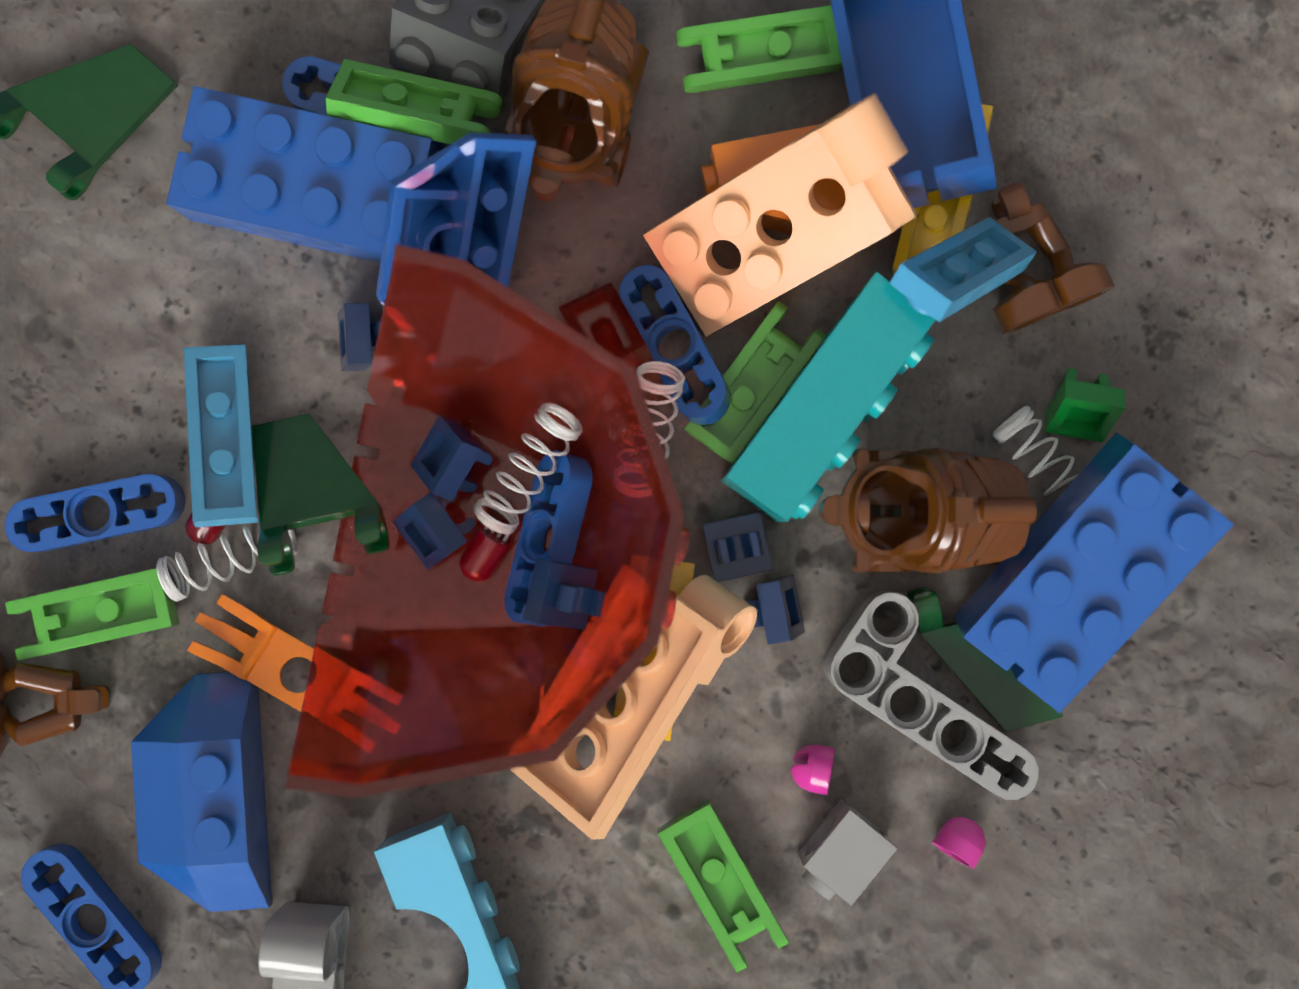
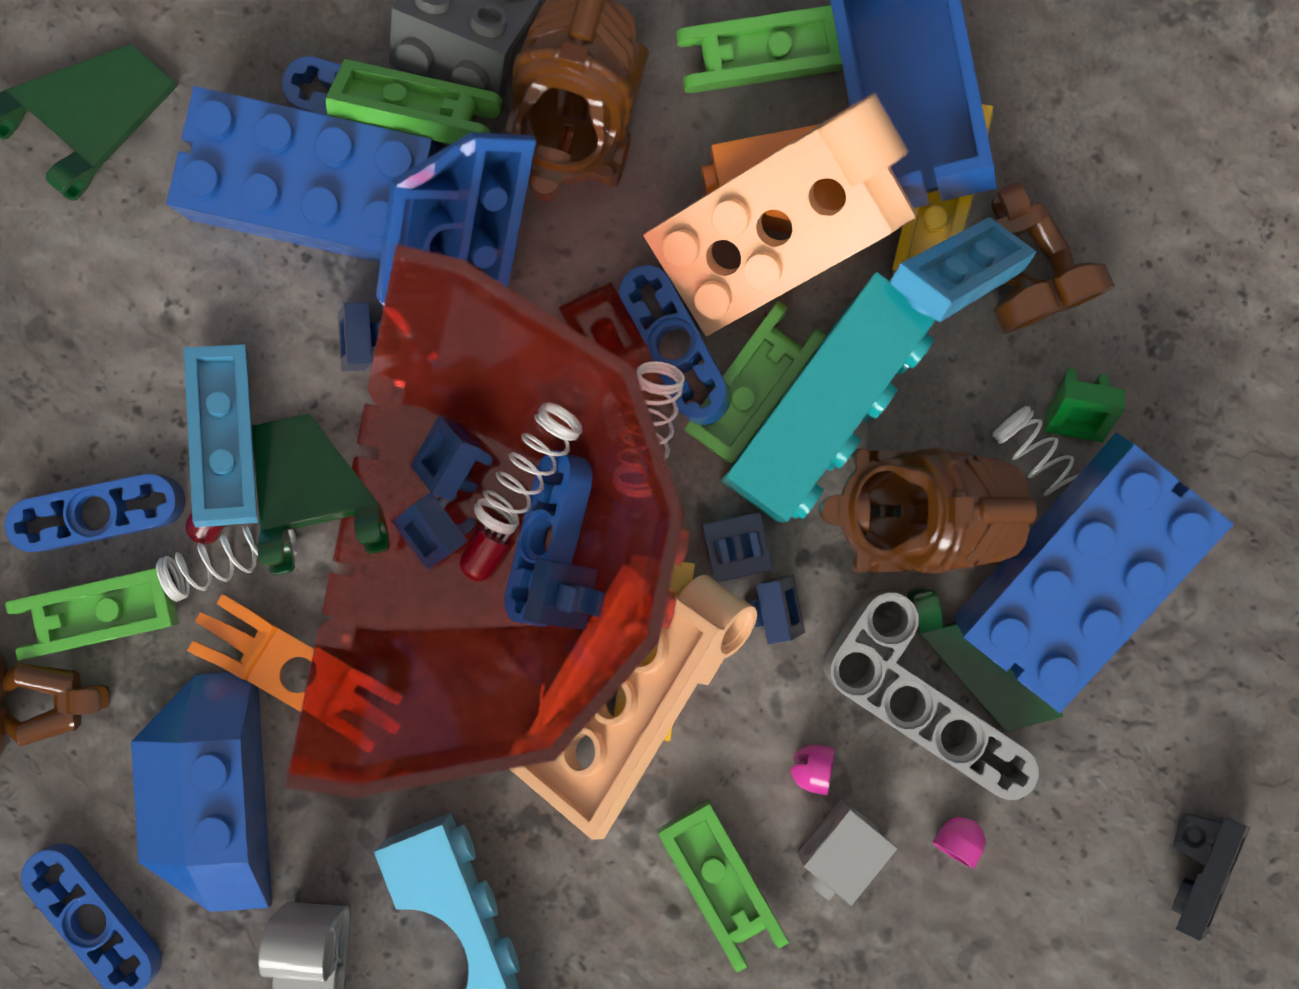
none -> black hinge [1171,813,1251,941]

